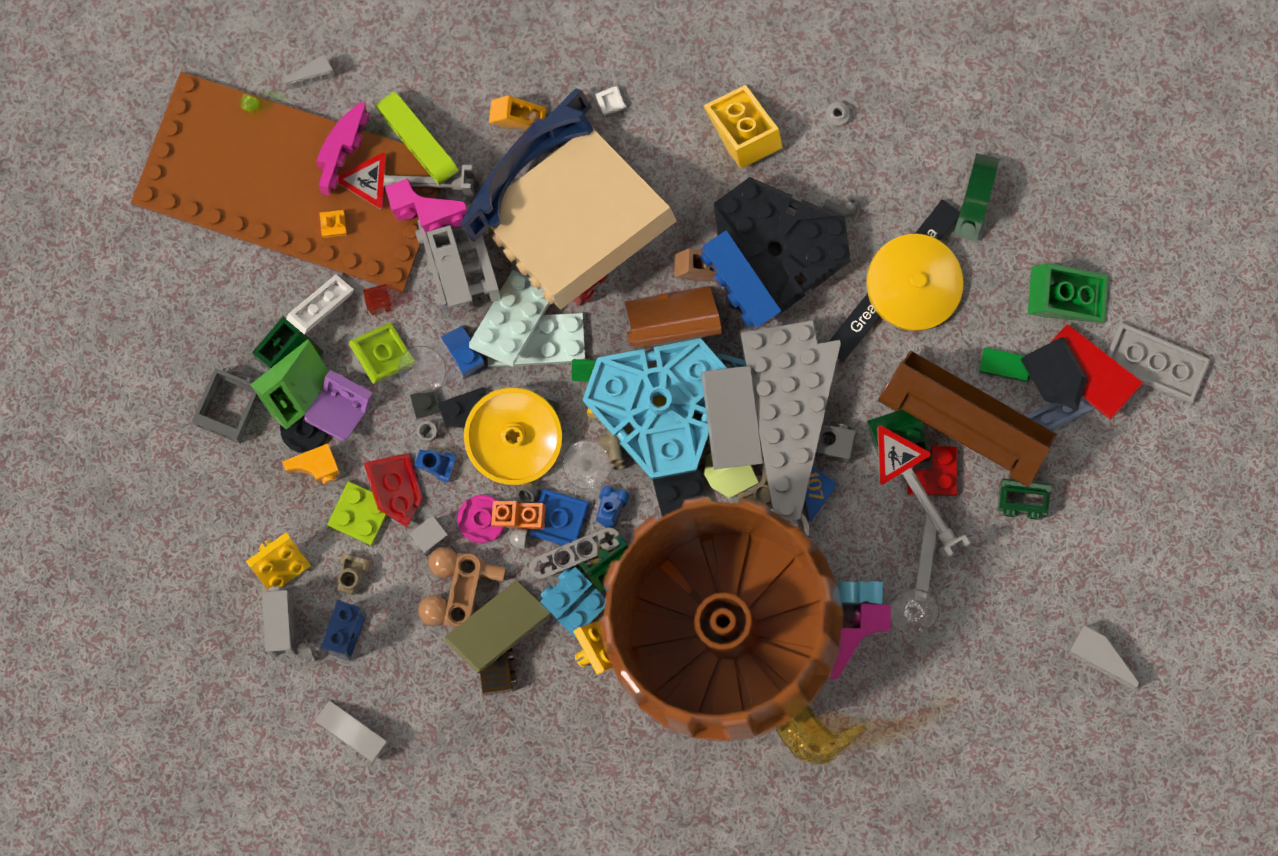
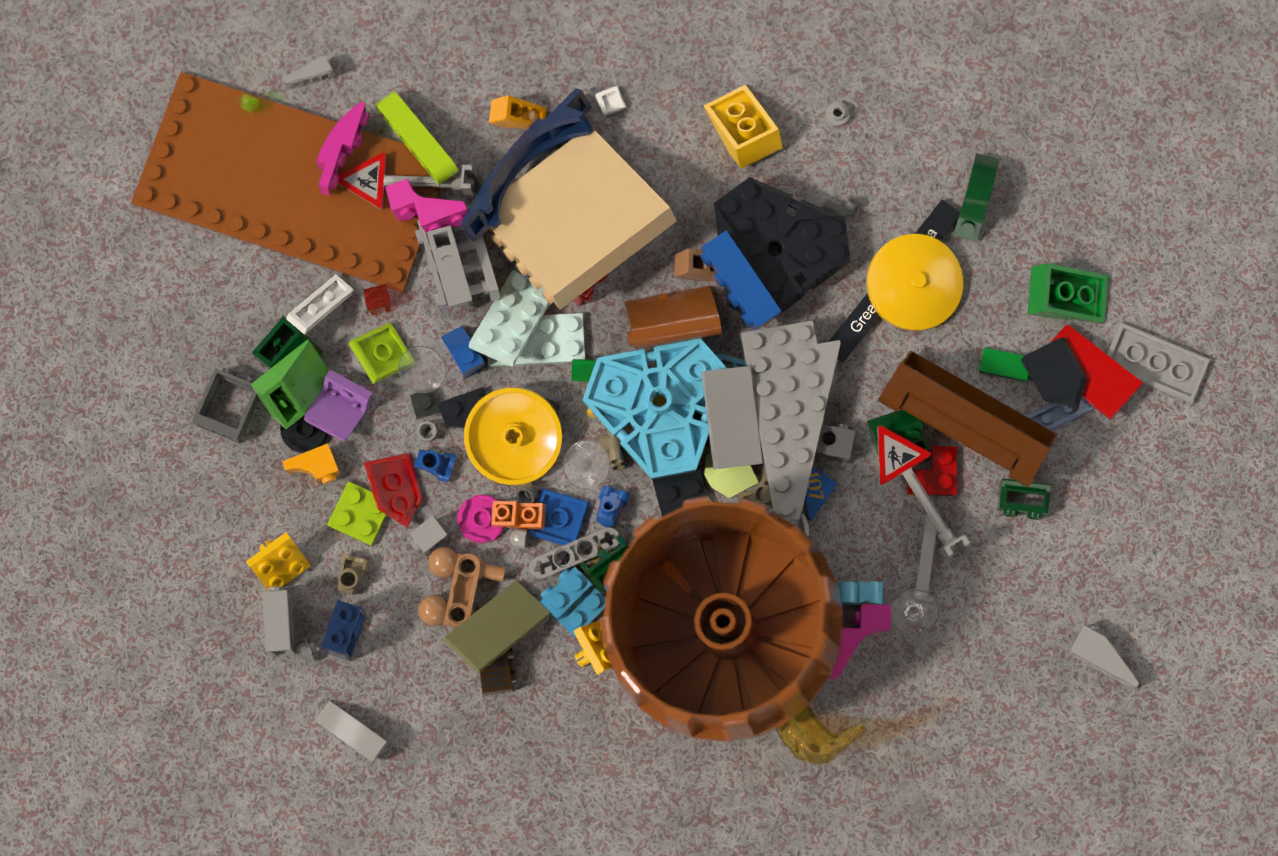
light orange tile [320,210,347,238] -> none

